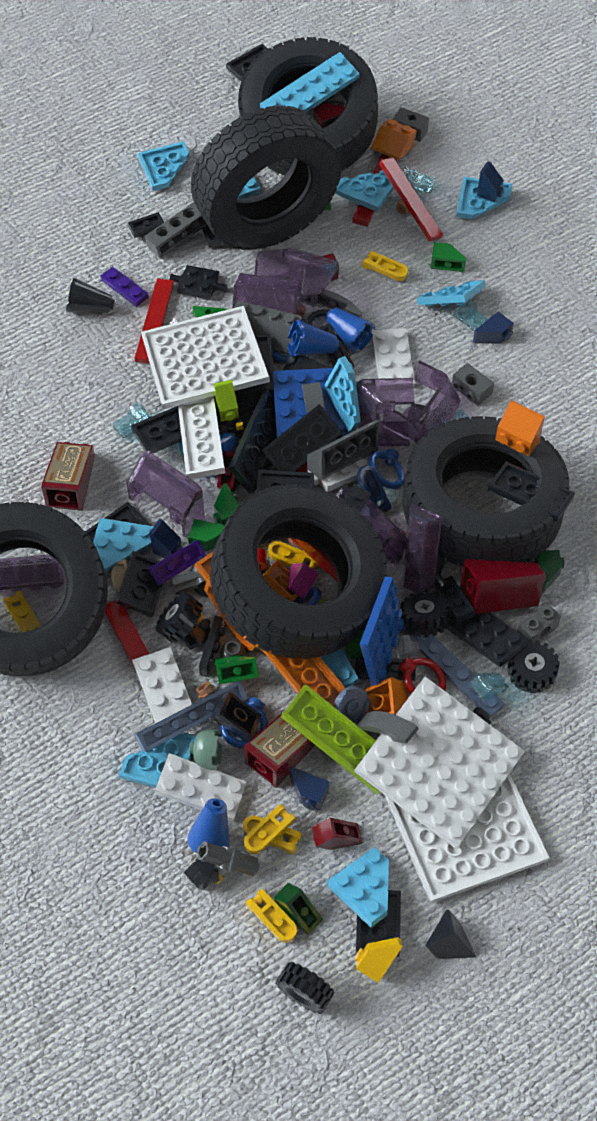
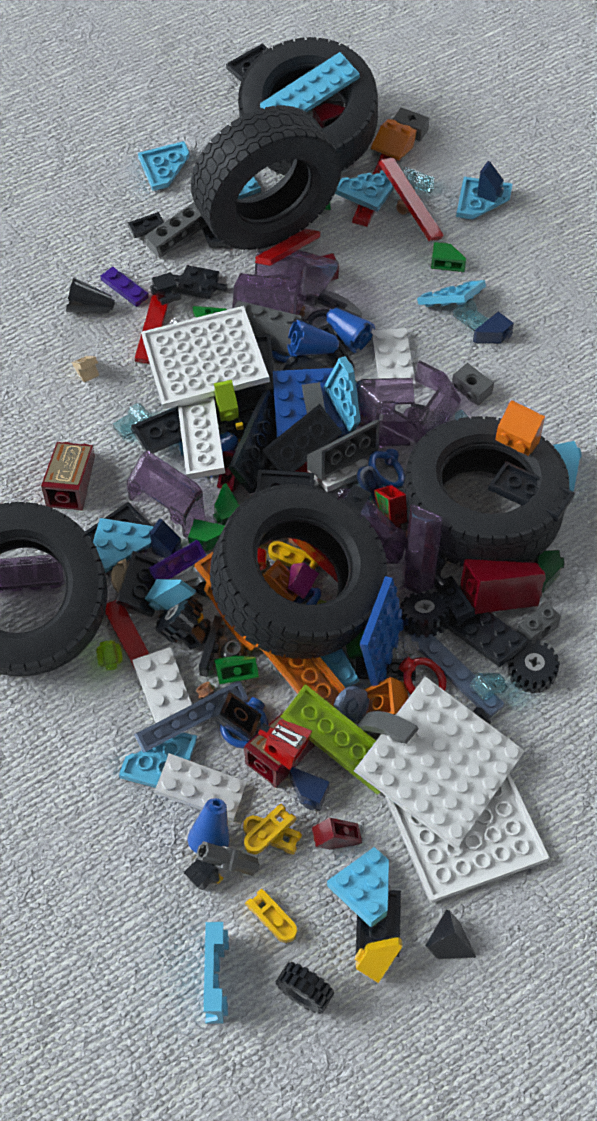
yellow plate [3,590,41,632] -> none
sand green cylinder [189,729,222,771] -> none
dark green slope [273,883,323,934] -> none
yellow plate [361,251,408,281] -> none
none -> tan slope [71,355,99,382]
none -> clear neon green head [96,640,123,671]
none -> medium azure slope [145,579,196,611]
none -> black brick [150,272,182,305]
none -> medium azure piece [203,922,229,1024]
none -> red tile [255,229,321,266]
none -> red torso [258,720,312,770]
none -> red torso [374,485,408,533]
none -> medium azure slope [553,441,582,492]

